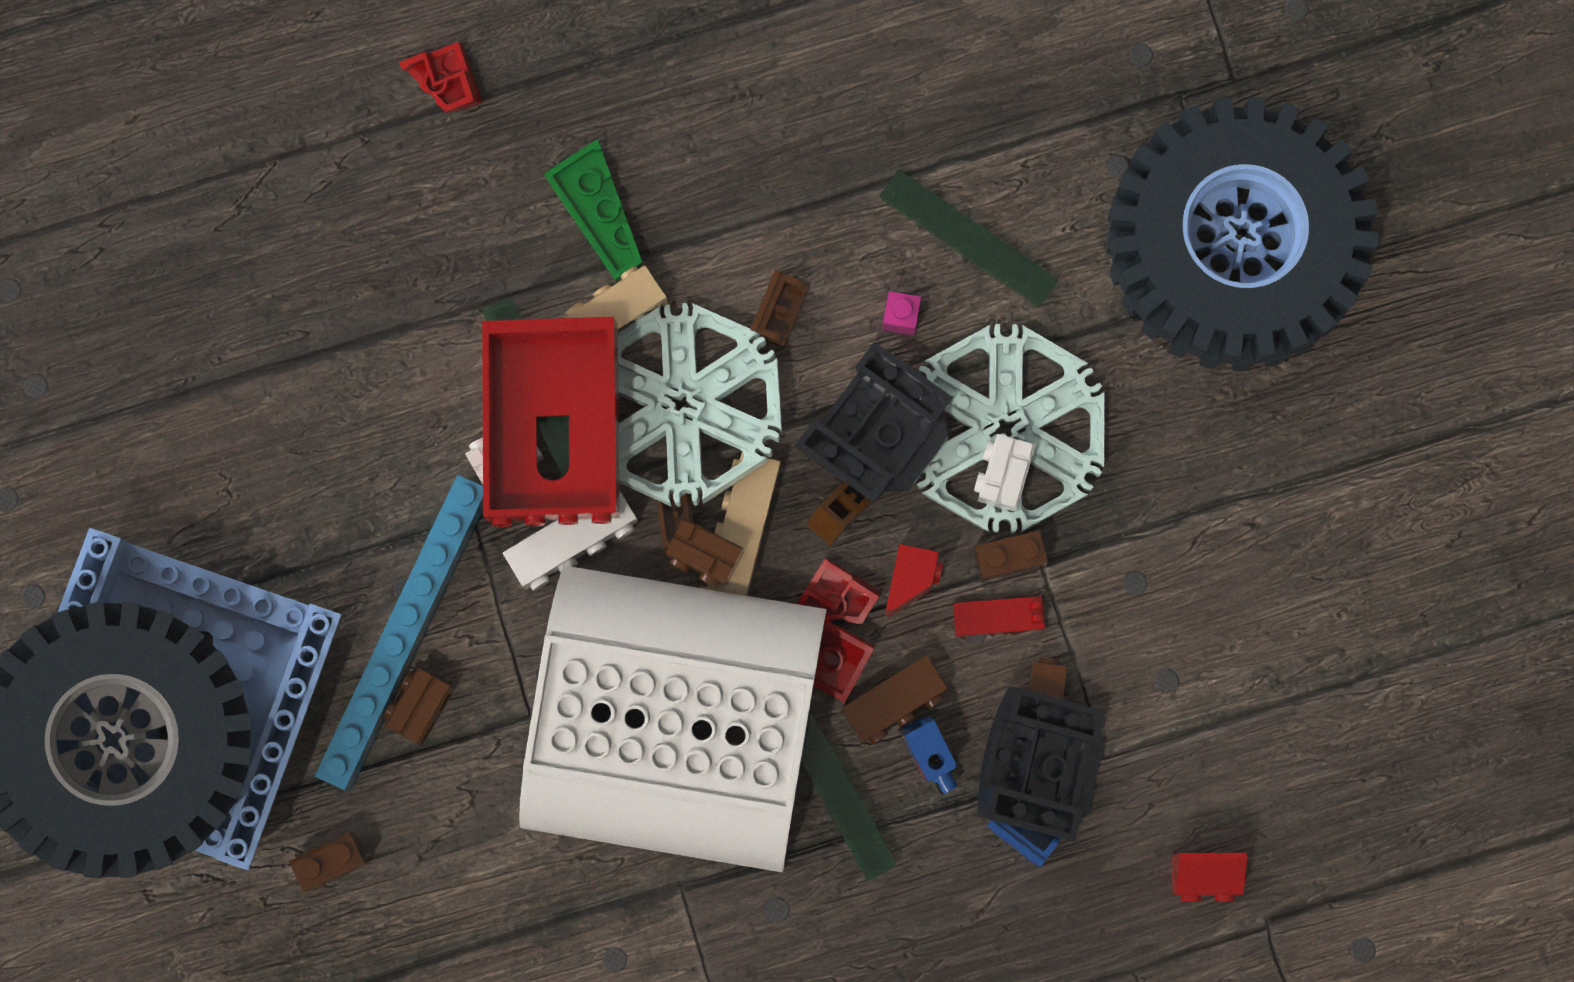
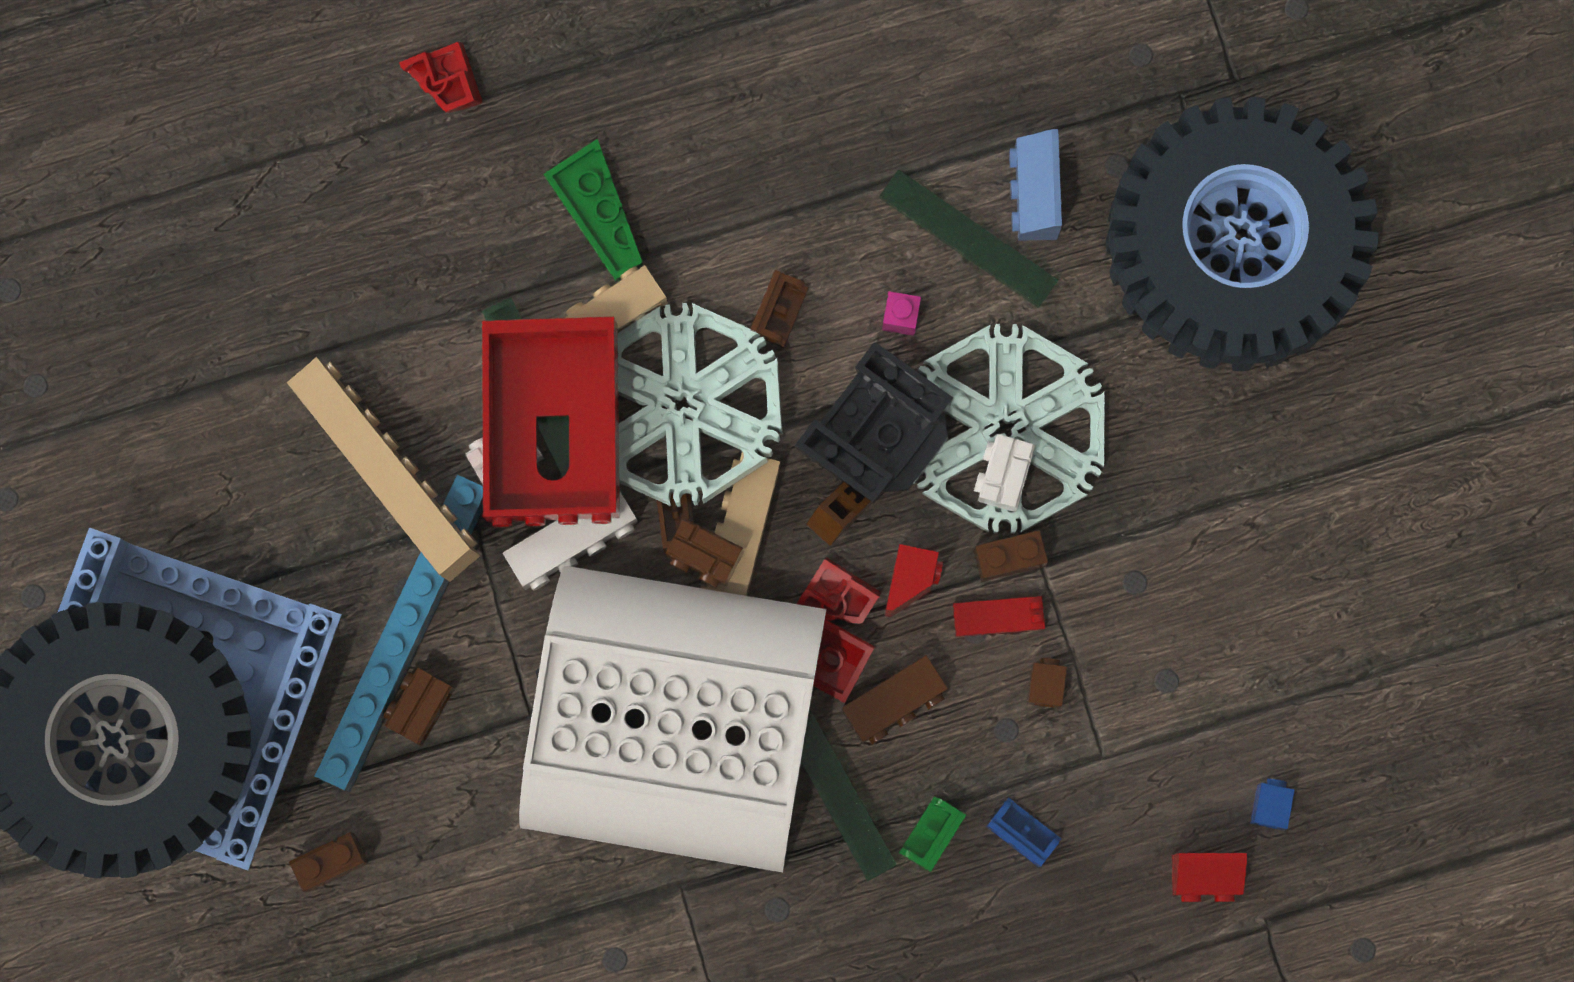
blue torso [898,715,958,795] -> none
black slope [978,687,1105,842] -> none
none -> tan brick [287,357,480,582]
none -> green hinge [899,796,966,873]
none -> medium blue slope [1009,129,1062,241]
none -> blue brick [1250,778,1295,830]

